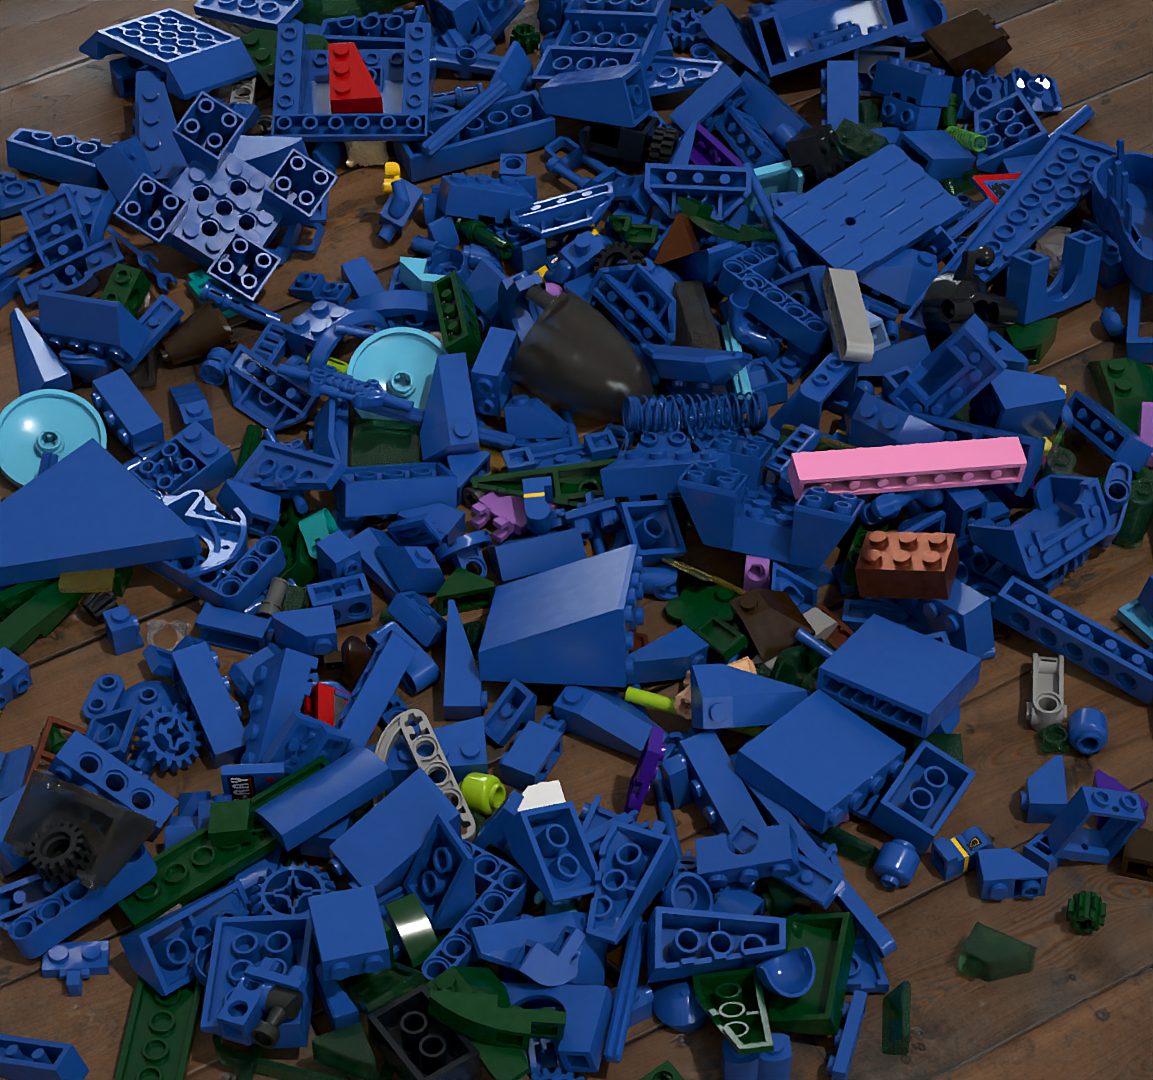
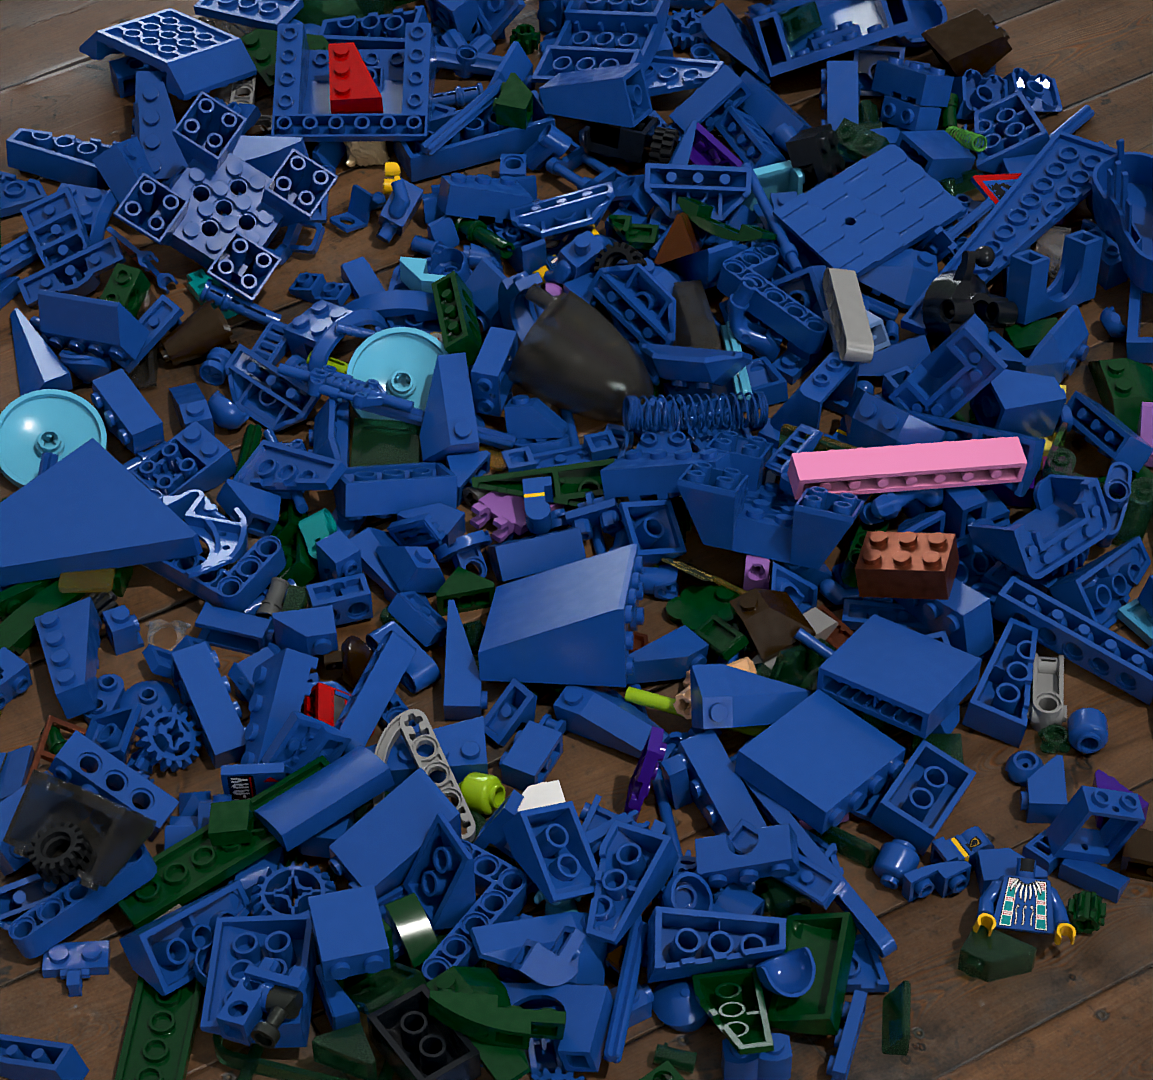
none -> blue wedge [34,596,102,720]
none -> blue hair [208,390,250,430]
none -> blue bracket [329,184,386,233]
none -> dark green slope [492,73,533,130]
none -> blue piece [523,124,572,171]
none -> clear green pin [653,1042,697,1074]
none -> slope [778,1,822,41]
none -> blue arm [819,579,862,605]
none -> blue slope [901,861,971,903]
none -> blue wedge [962,617,1038,748]
none -> torso [973,858,1076,945]
none -> blue plate [1005,751,1044,786]
none -> blue wedge [1020,304,1089,384]
none -> blue wedge [1049,535,1151,628]
none -> blue slope [1058,859,1130,903]

